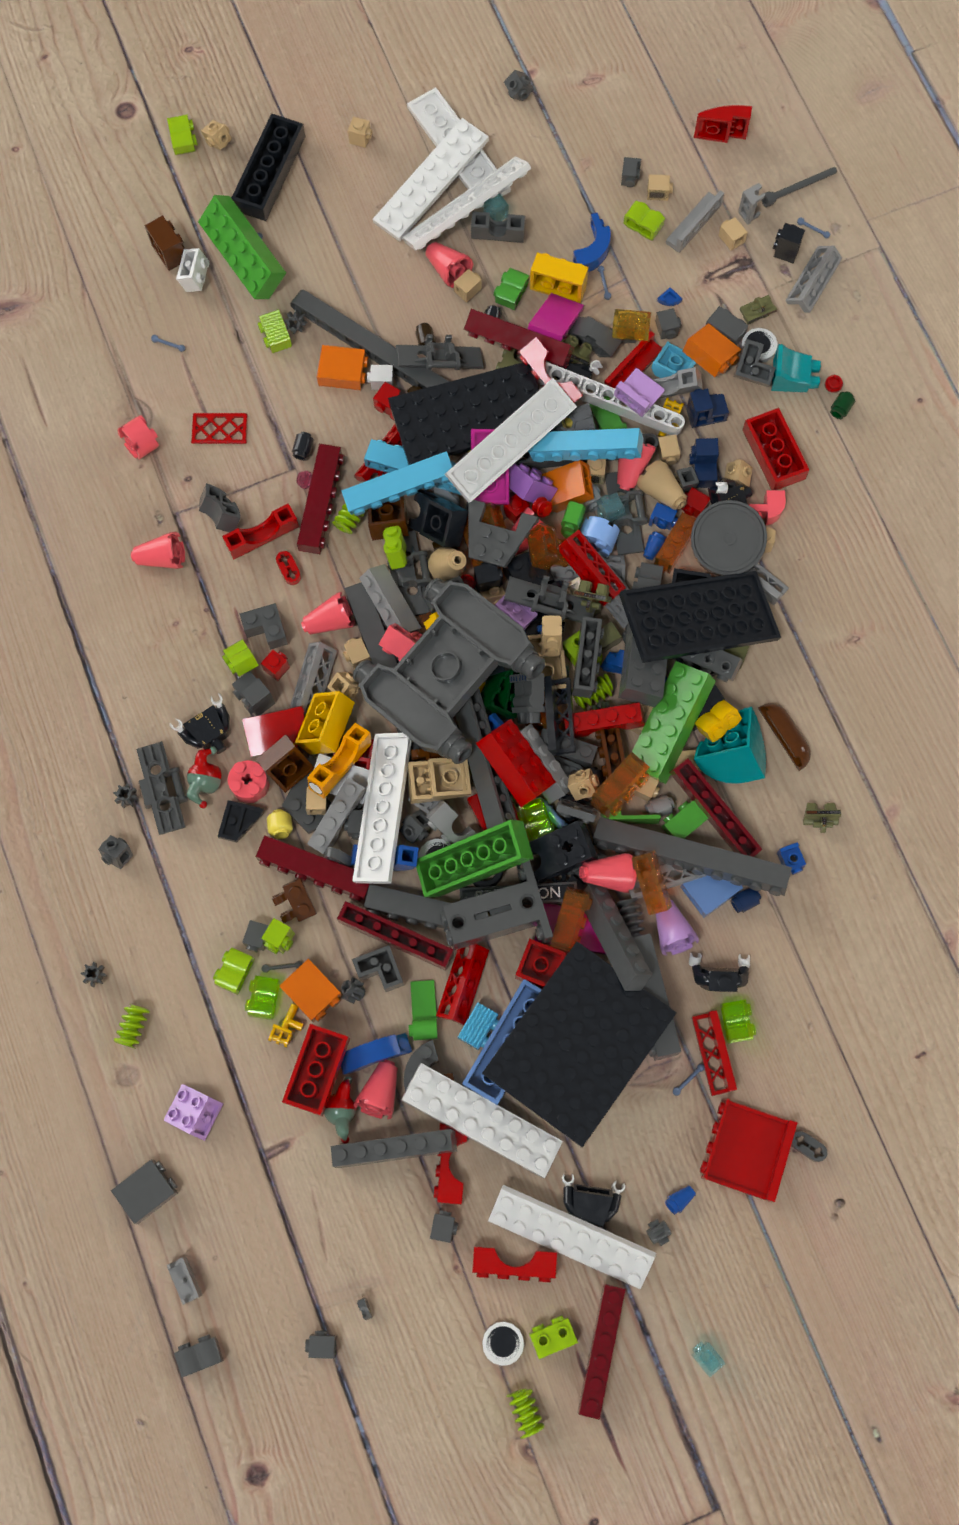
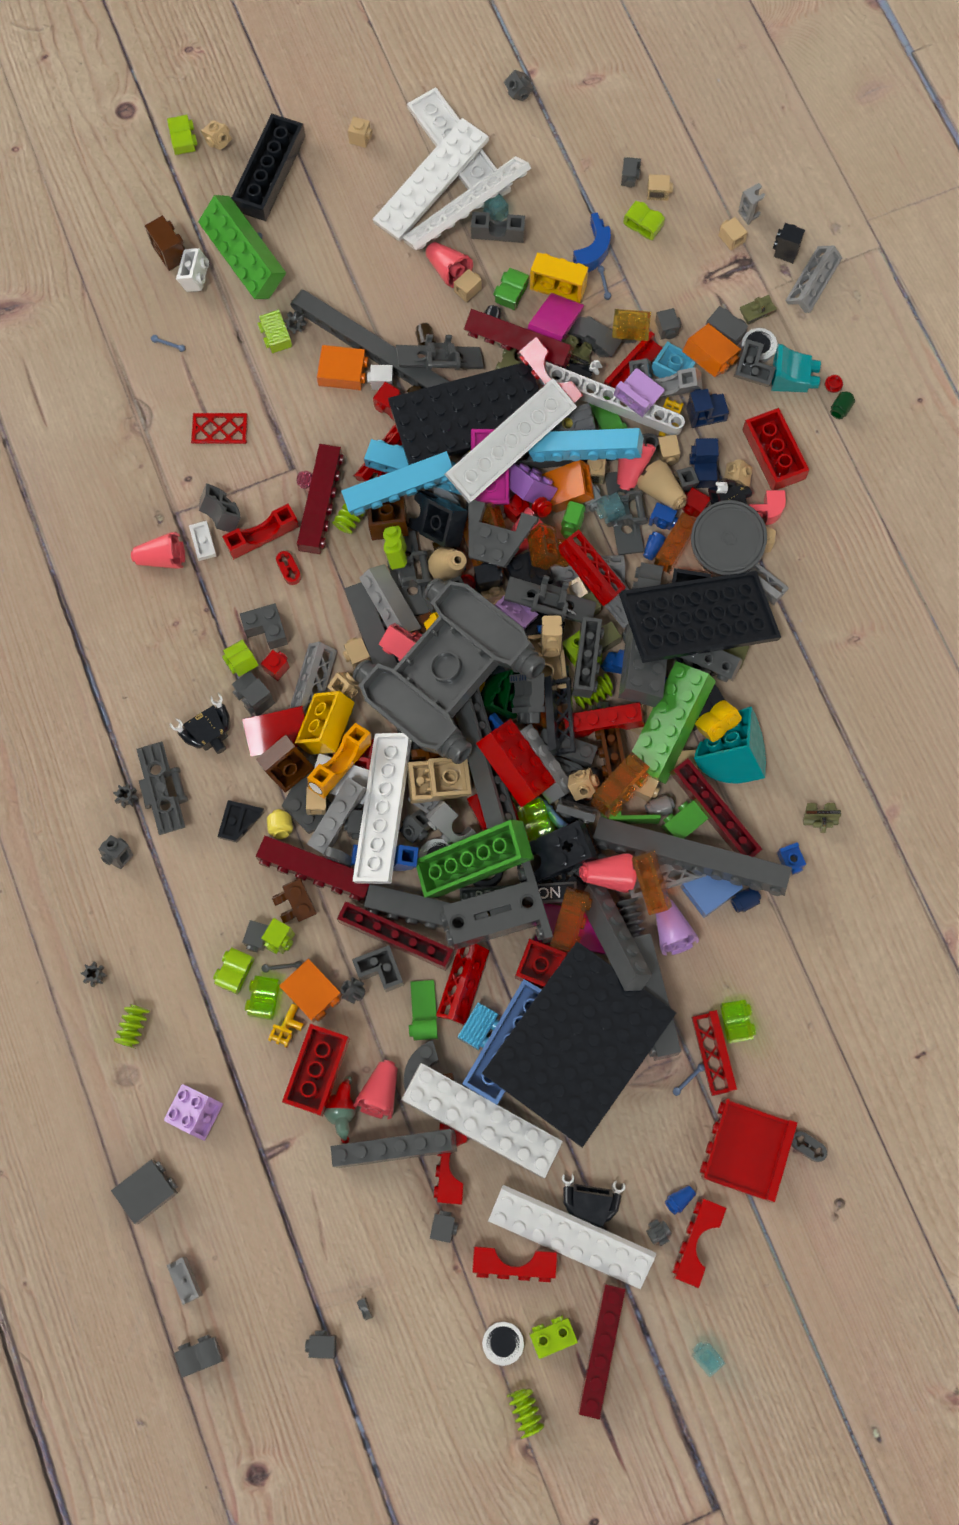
coral brick [118,415,159,460] -> none
piece [187,747,222,809] -> none
coral brick [228,760,269,803] -> none
black brick [292,432,314,461] -> none
coral cone [301,592,356,635] -> none
blue arch [341,1033,412,1075] -> none
olive hips [573,580,612,613] -> none
light blue brick [577,516,620,557] -> none
blue tile [657,287,682,306] -> none
light grey fence [666,190,724,253] -> none
black torso [689,953,750,992] -> none
red slope [694,105,752,143] -> none
reddish brown brick [758,703,811,771] -> none
dark grey piece [761,167,837,207] -> none
sand blue hinge [797,217,830,238] -> none
none -> white plate [189,521,217,561]
none -> dark grey brick [629,358,653,379]
none -> red arch [672,1199,727,1288]

